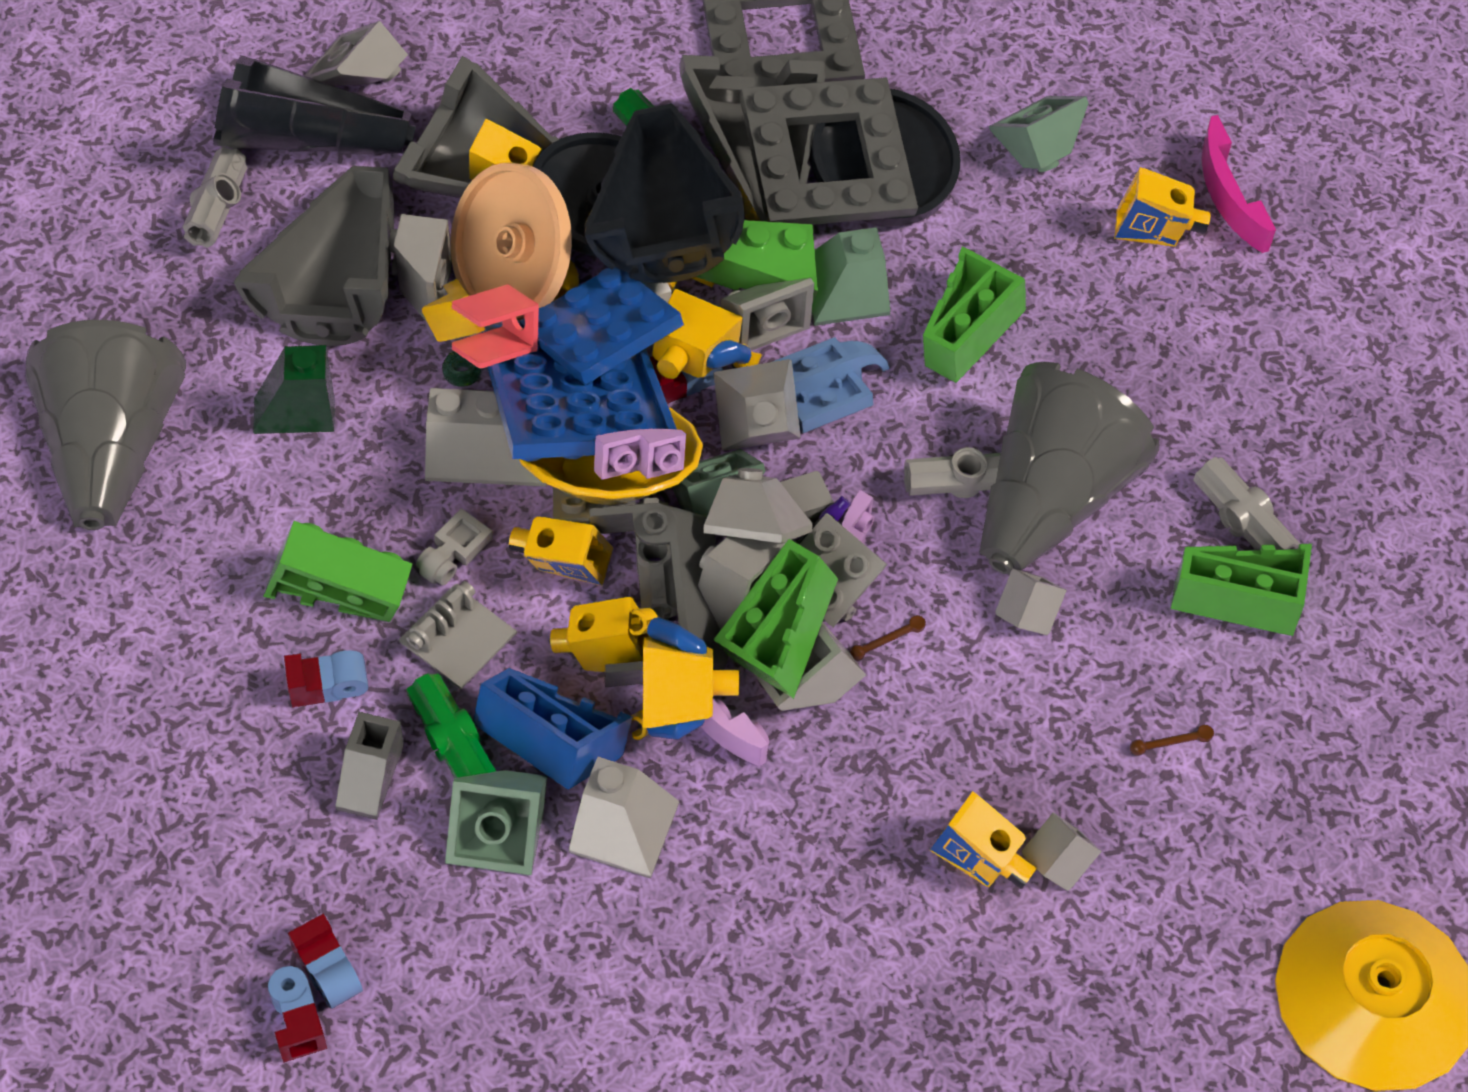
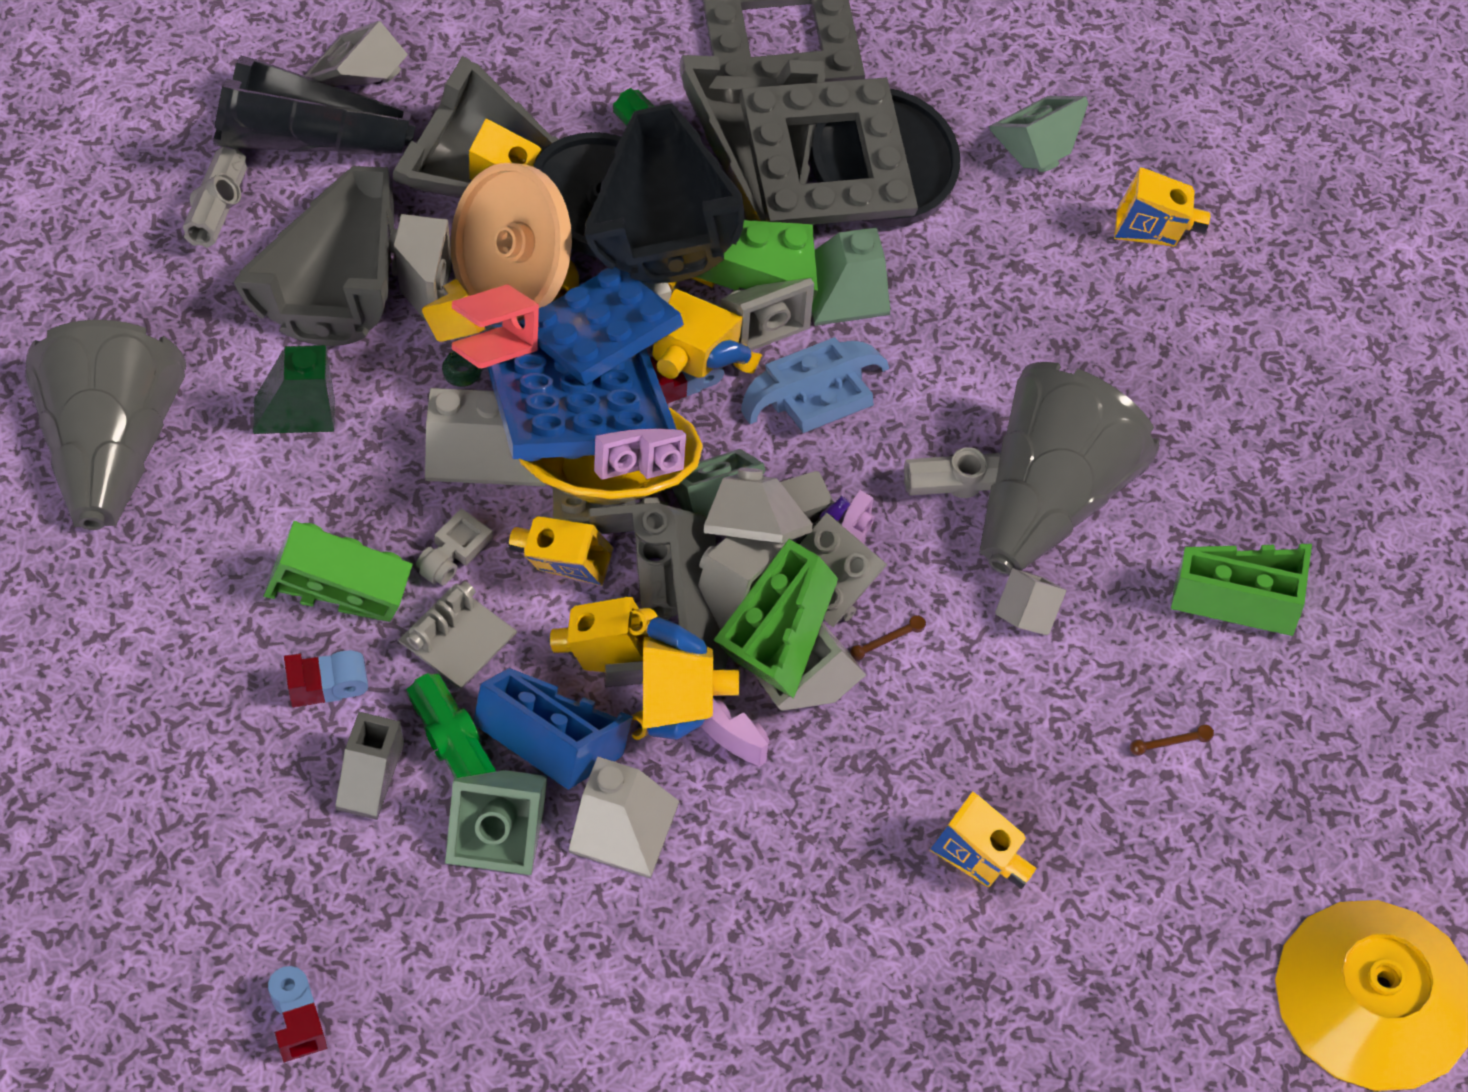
leg [288,913,363,1009] -> none
light grey slope [713,359,801,451] -> none
bright green wedge [923,246,1026,383] -> none
light grey panel [1022,812,1102,890] -> none
light grey piece [1193,457,1300,550] -> none
dark pink slope [1202,115,1276,253] -> none

